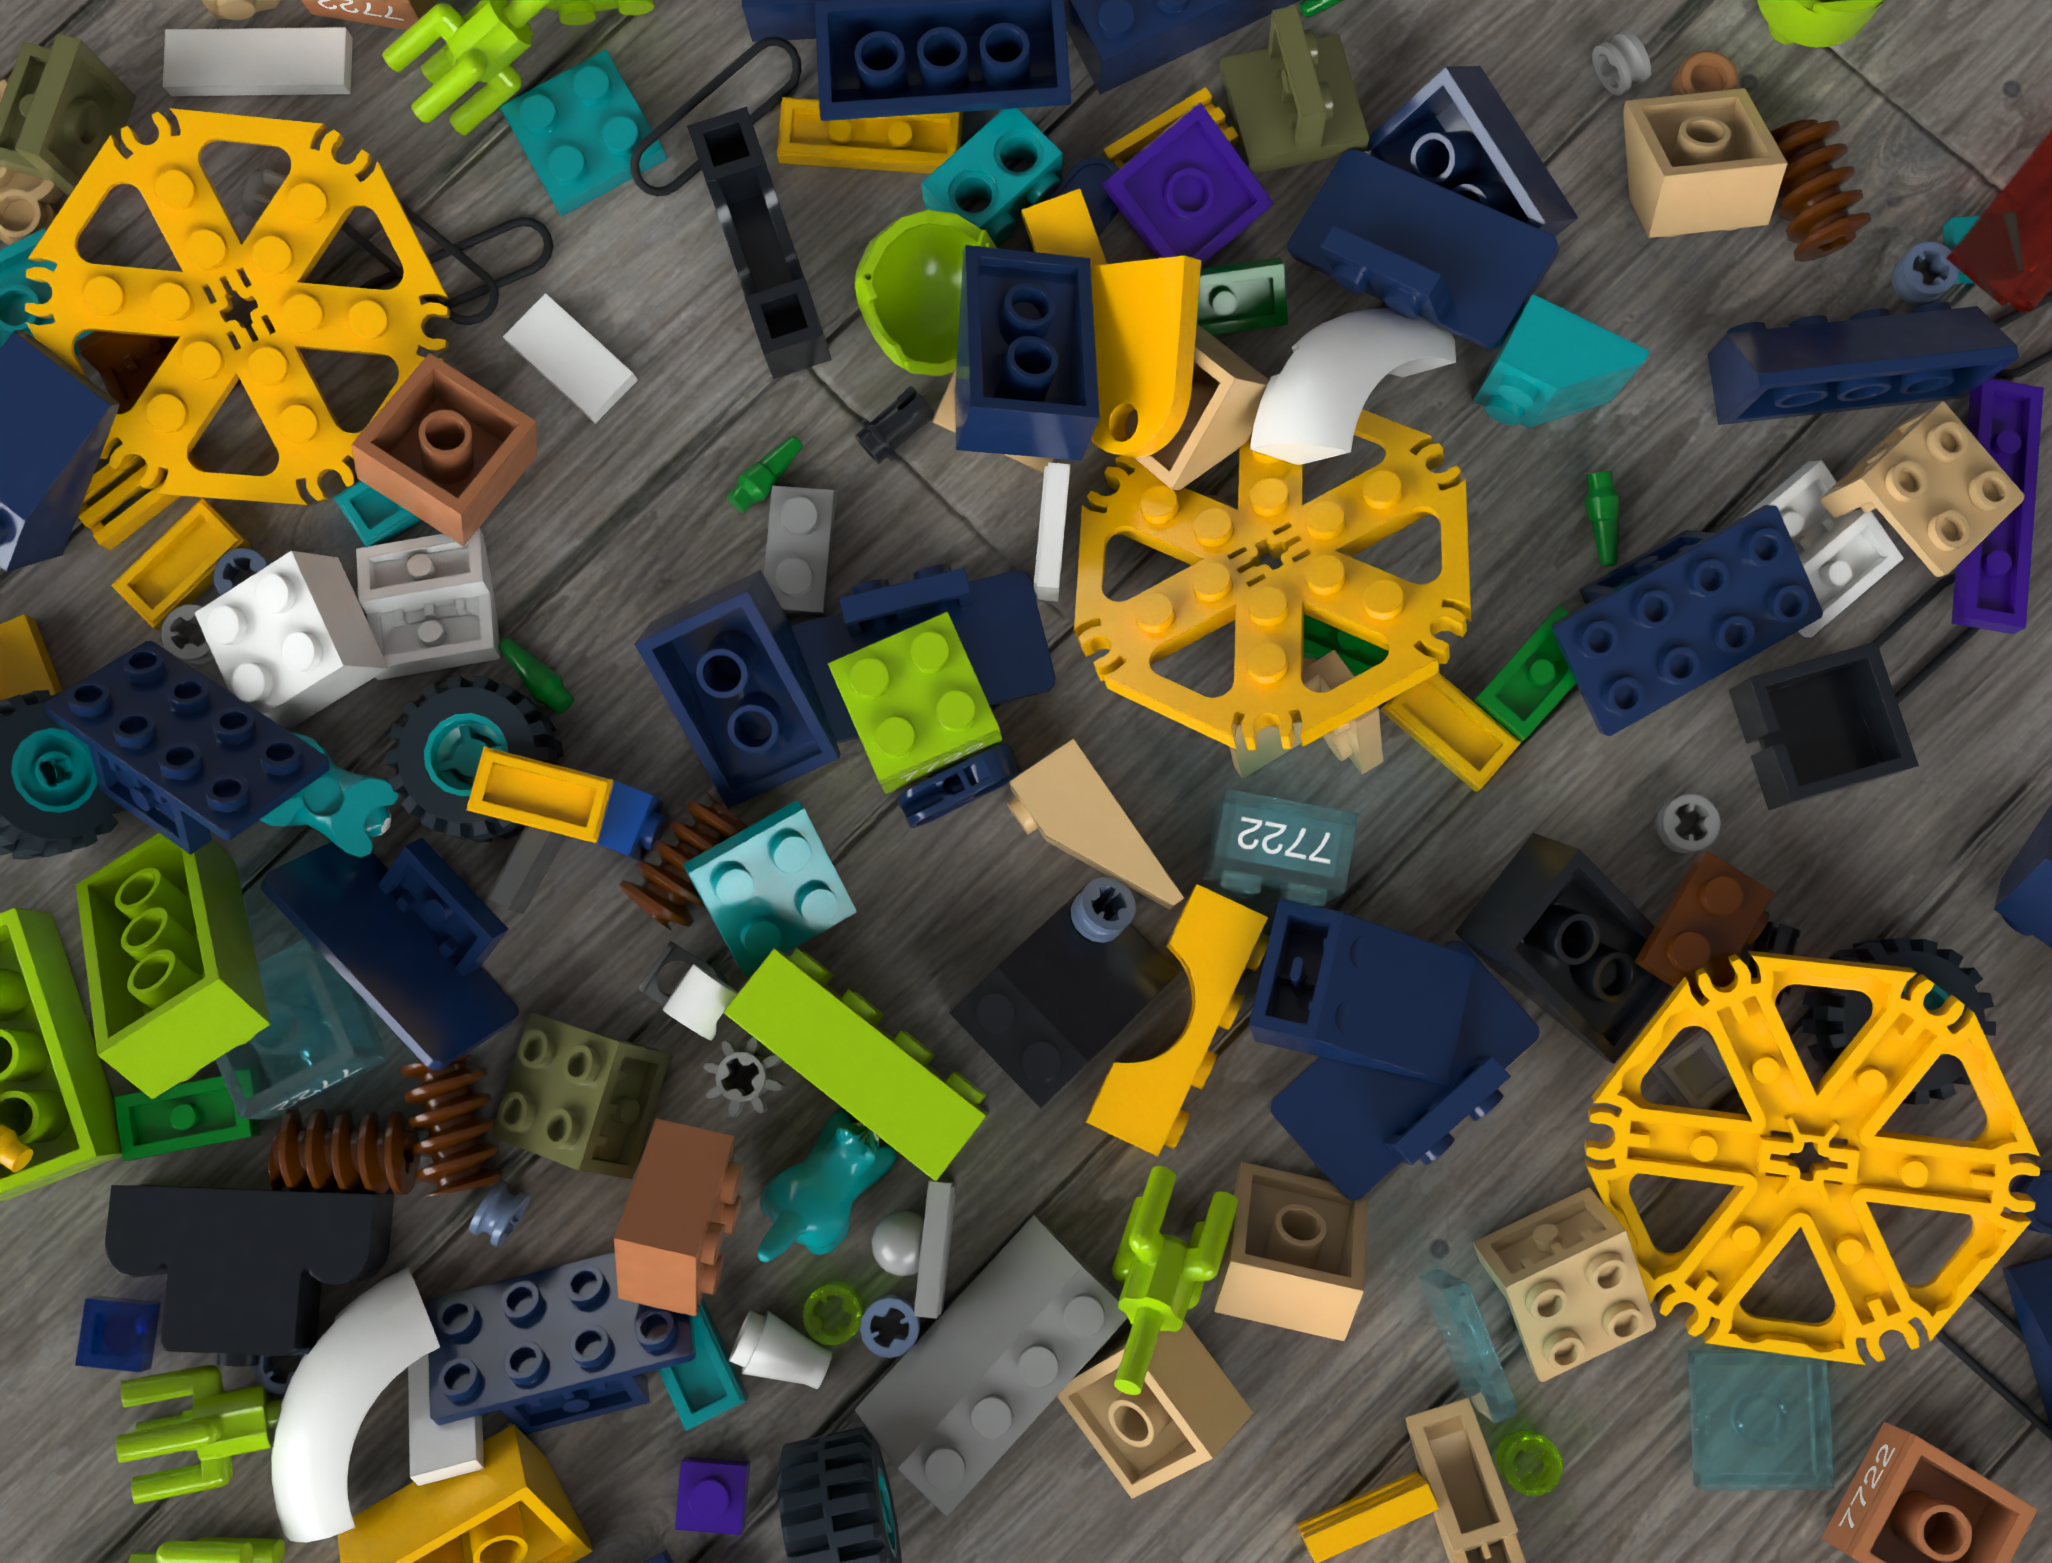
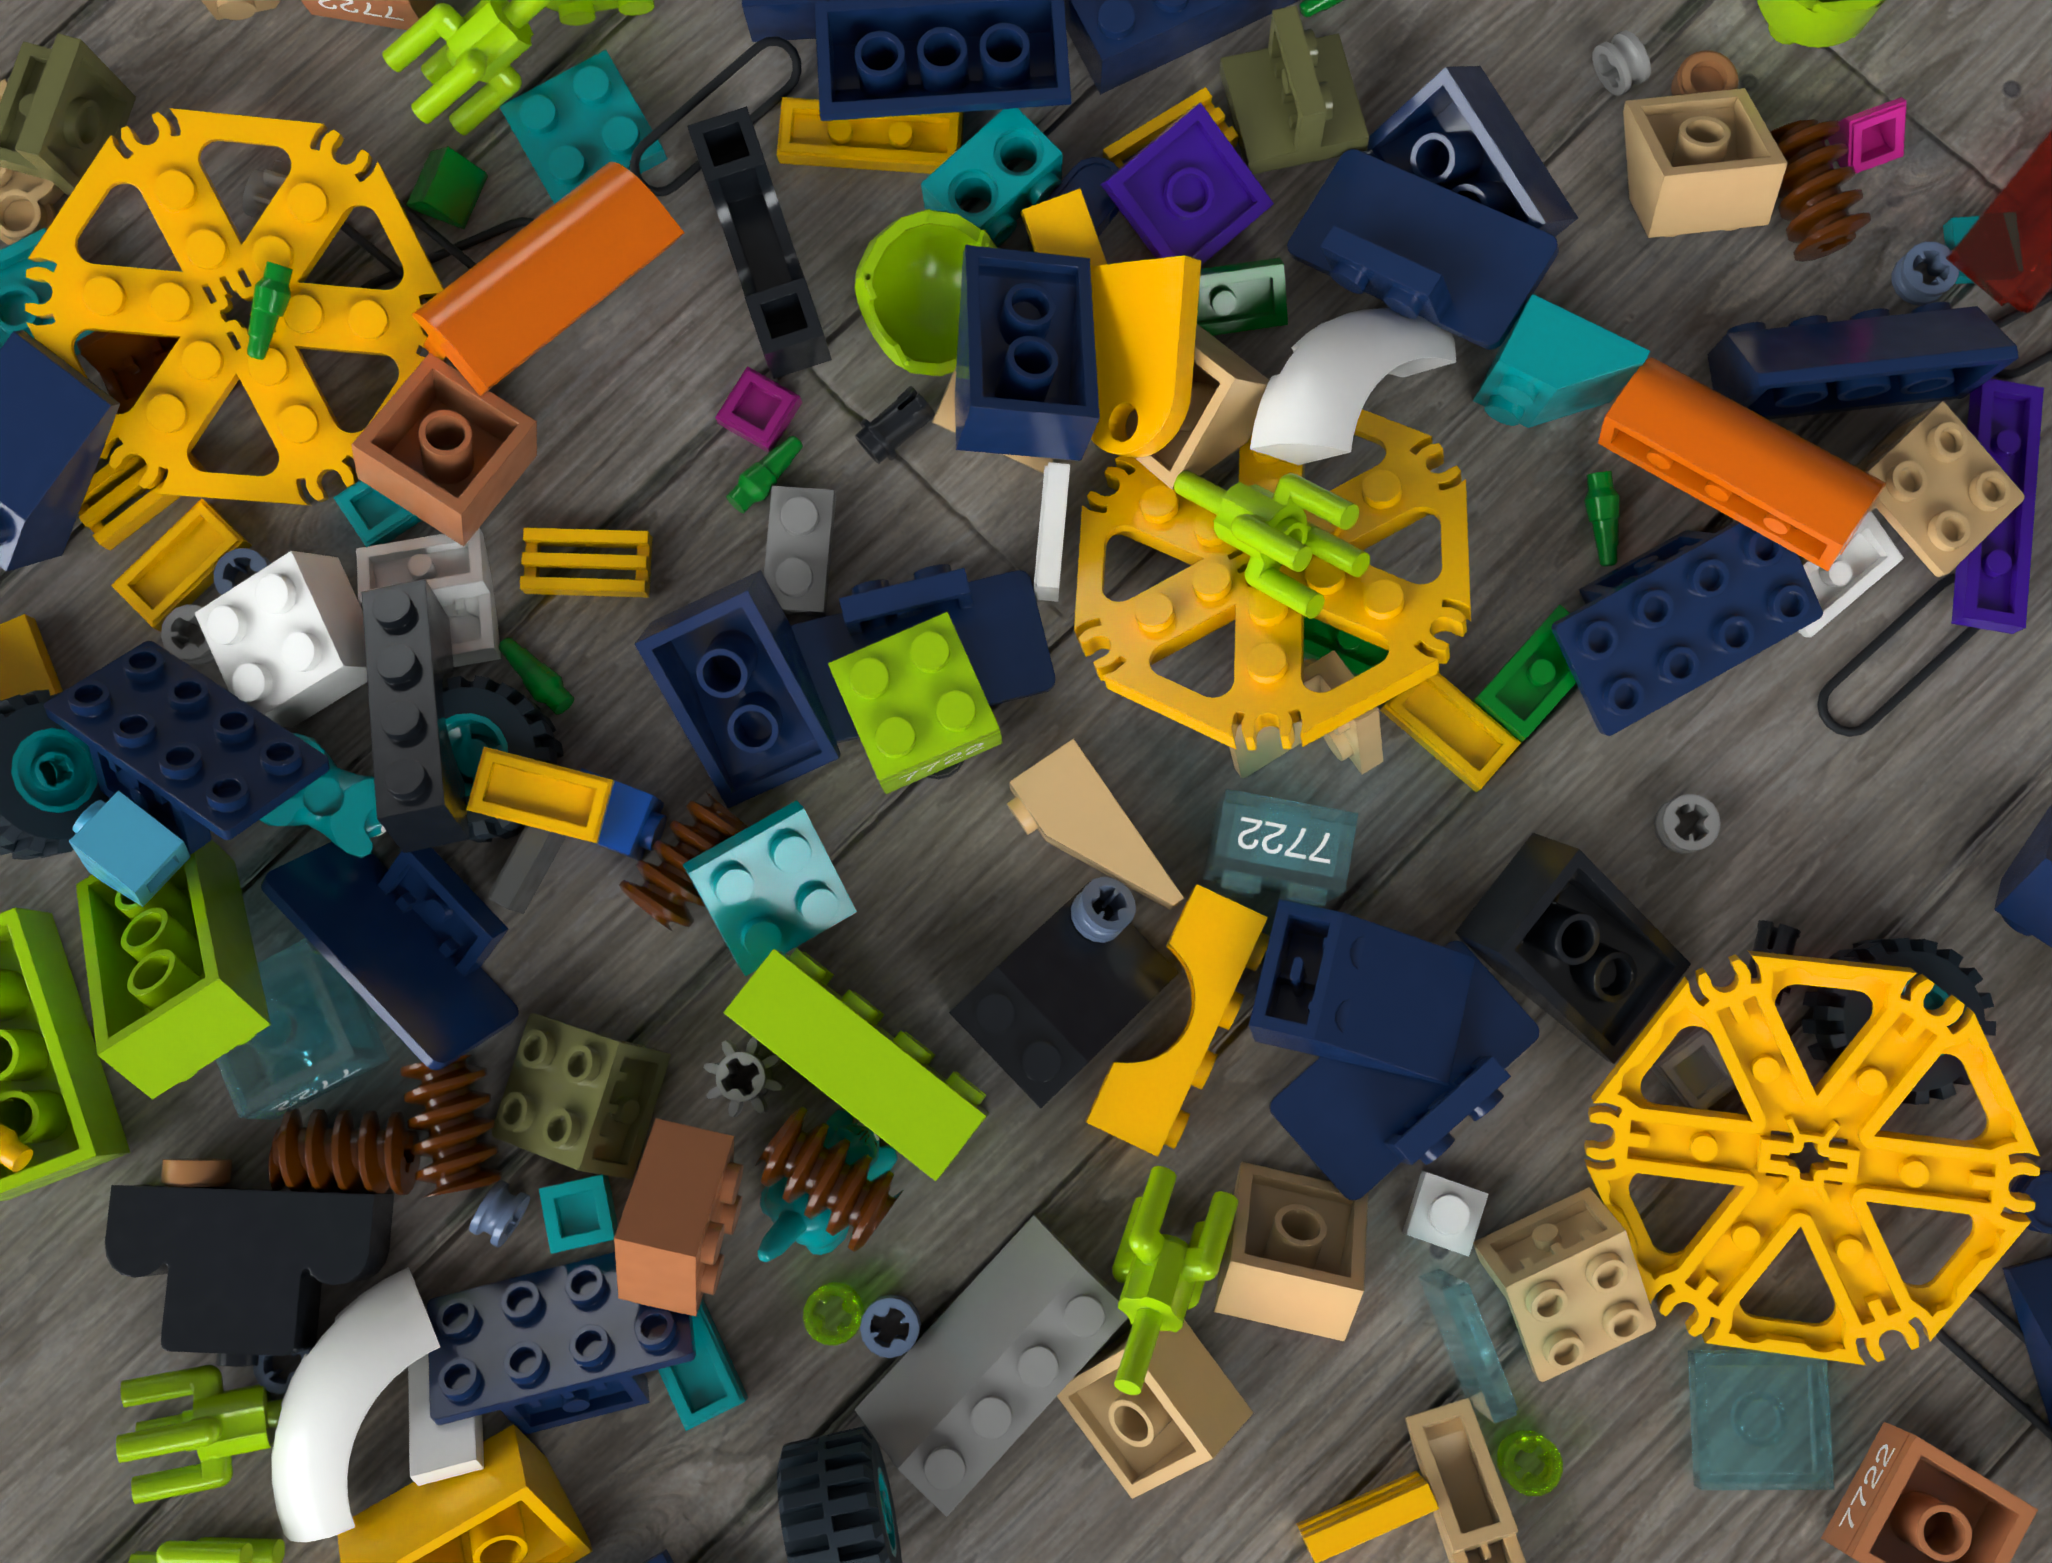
clear blue plate [75,1296,161,1372] -> none
green plate [114,1072,261,1162] -> none
white tile [163,27,353,96] -> none
white tile [503,293,638,424] -> none
white leg [638,941,738,1041] -> none
dark purple plate [675,1456,750,1535] -> none
white cone [729,1311,833,1389] -> none
light grey tile [871,1178,957,1319] -> none
dark blue piece [896,743,1023,828] -> none
reddish brown bracket [1634,851,1775,1001] -> none
black piece [1729,641,1919,811] -> none
none -> medium azure slope [69,790,191,907]
none -> medium nougat tile [161,1158,232,1187]
none -> green piece [247,261,293,360]
none -> black arch [361,579,469,853]
none -> green slope [406,146,488,230]
none -> orange brick [411,162,685,397]
none -> yellow tile [520,527,653,598]
none -> teal plate [539,1174,618,1254]
none -> magenta tile [715,366,802,453]
none -> reddish brown piece [755,1106,904,1252]
none -> lime plant [1174,470,1370,619]
none -> white plate [1402,1171,1489,1257]
none -> orange brick [1598,357,1886,571]
none -> dark pink slope [1828,97,1907,174]

